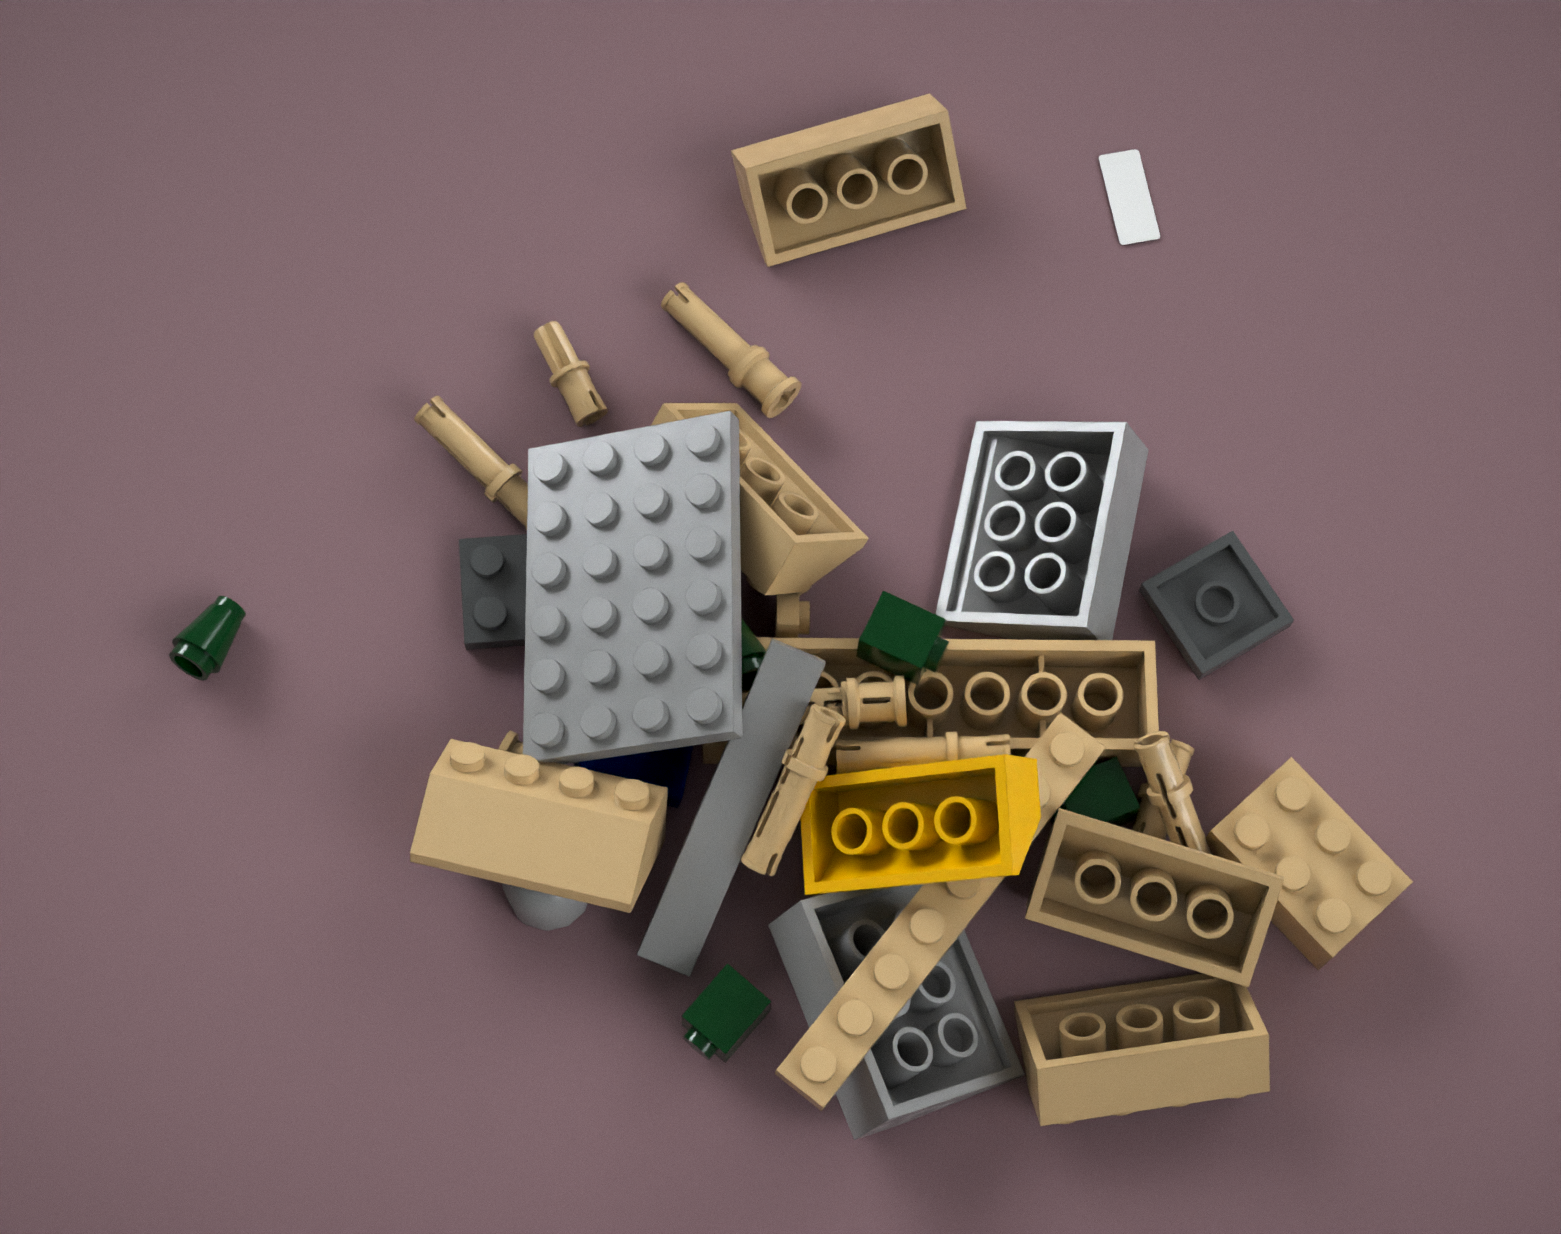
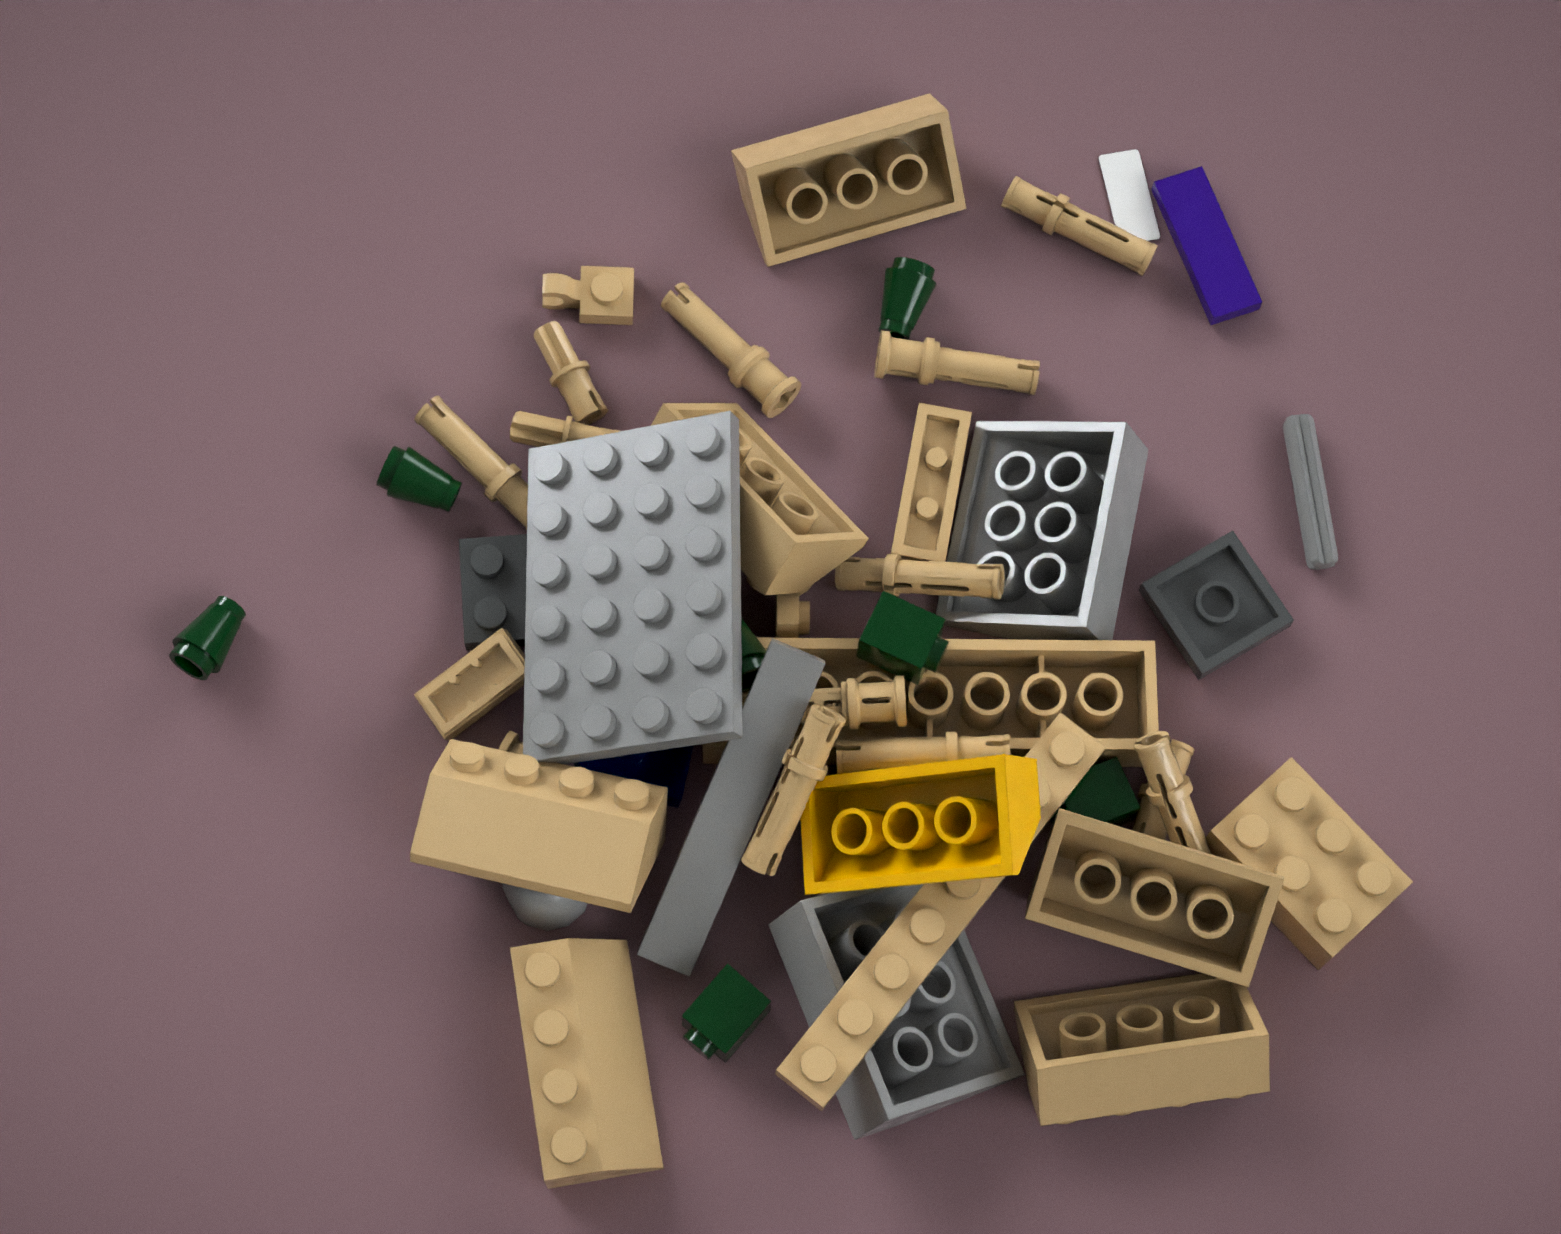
none -> dark green cone [376,446,462,512]
none -> tan plate [414,628,525,741]
none -> tan axle [510,411,620,447]
none -> tan slope [510,938,664,1189]
none -> tan plate [542,266,634,325]
none -> tan pin [835,554,1005,599]
none -> tan pin [874,330,1040,395]
none -> dark green cone [878,257,936,340]
none -> tan plate [891,403,972,562]
none -> tan pin [1001,176,1158,276]
none -> dark purple tile [1151,166,1262,326]
none -> light grey axle [1283,414,1338,570]

